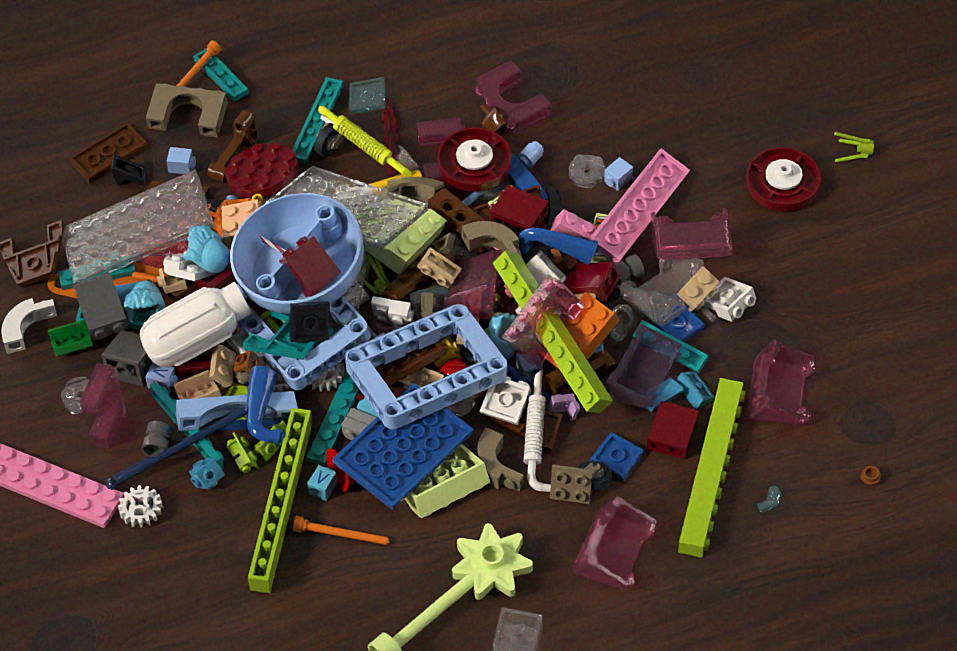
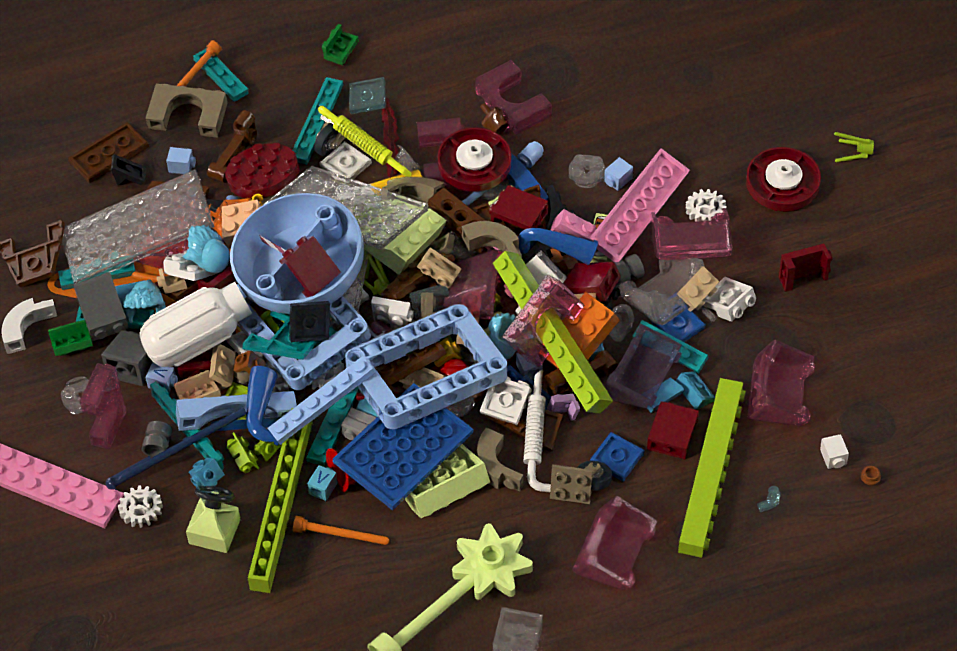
none -> yellowish green piece [186,486,240,553]
none -> light blue plate [268,356,375,445]
none -> white tile [320,141,371,185]
none -> green bracket [322,24,359,65]
none -> white gear [686,189,726,226]
none -> dark red panel [778,243,833,292]
none -> white brick [820,434,849,469]

